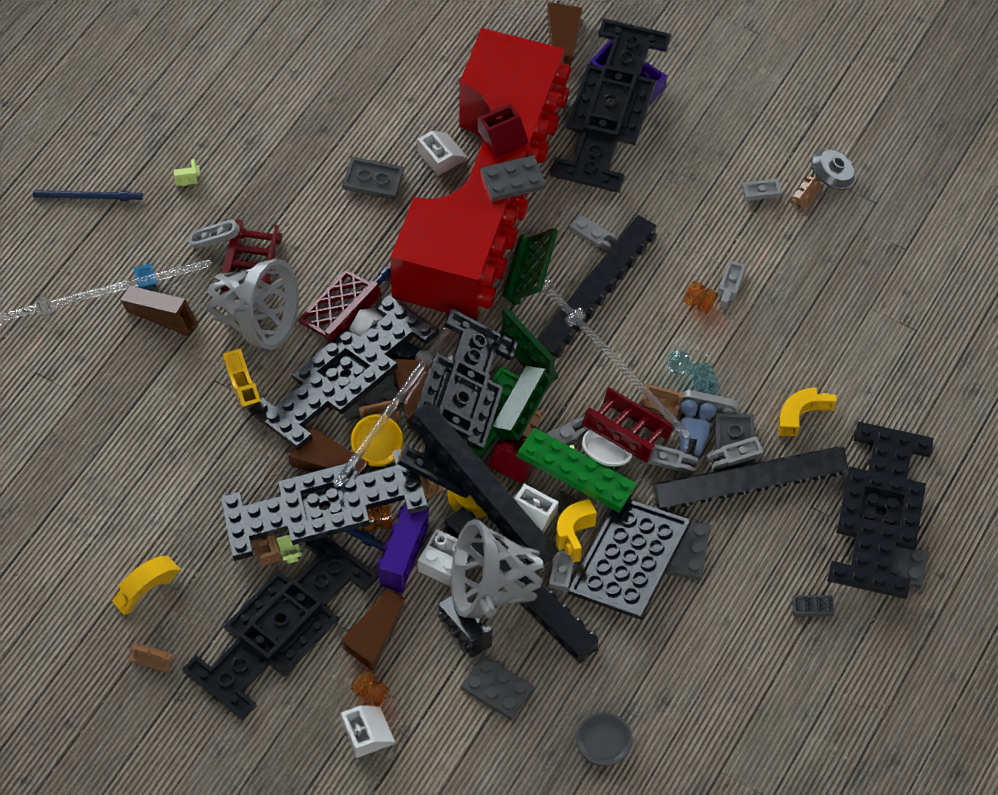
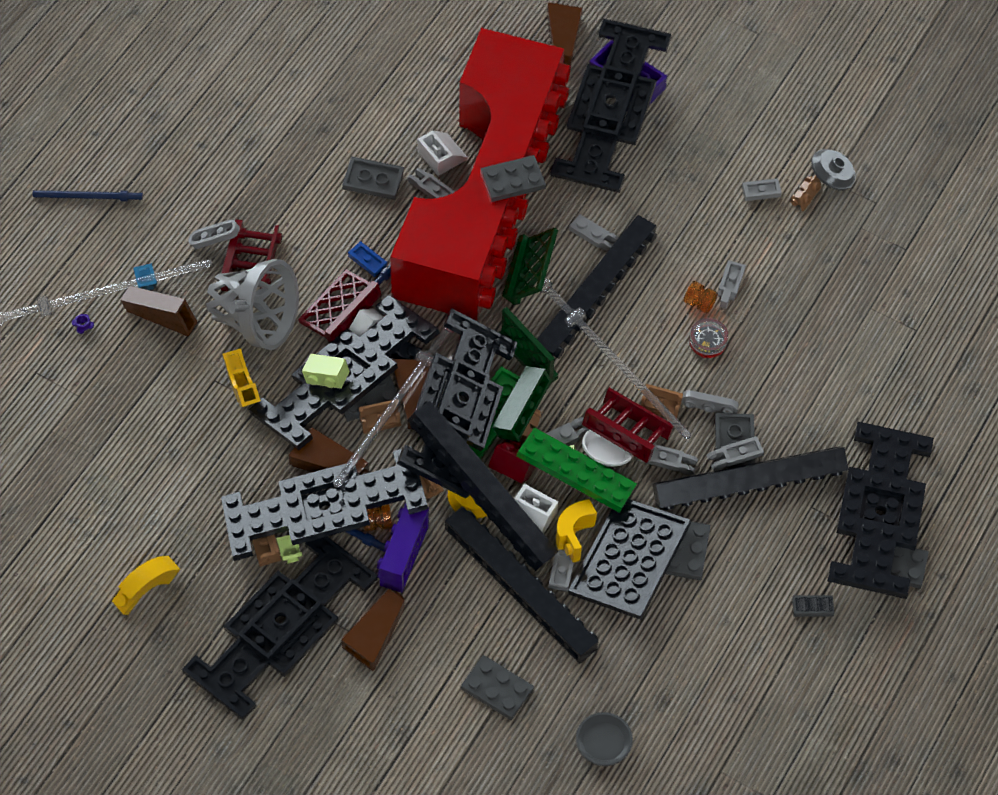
medium nougat hinge [129,643,174,673] -> none
yellowish green bracket [174,159,200,186] -> none
white slope [341,705,395,758] -> none
yellow piece [351,414,404,467] -> none
clear orange wheel [351,670,390,706] -> none
white slope [418,529,469,587] -> none
black wedge [437,596,492,658] -> none
light grey piece [451,519,543,619] -> none
dark red slope [478,104,529,157] -> none
clear smoke plate [554,490,578,514] -> none
clear light blue beam [667,350,719,395] -> none
sand blue piece [680,400,717,457] -> none
yellow arch [778,387,837,436] -> none
none -> dark purple plate [72,314,94,334]
none -> yellowish green brick [302,354,350,389]
none -> blue plate [348,241,388,277]
none -> light grey hinge [407,167,455,199]
none -> clear piece [689,318,728,358]

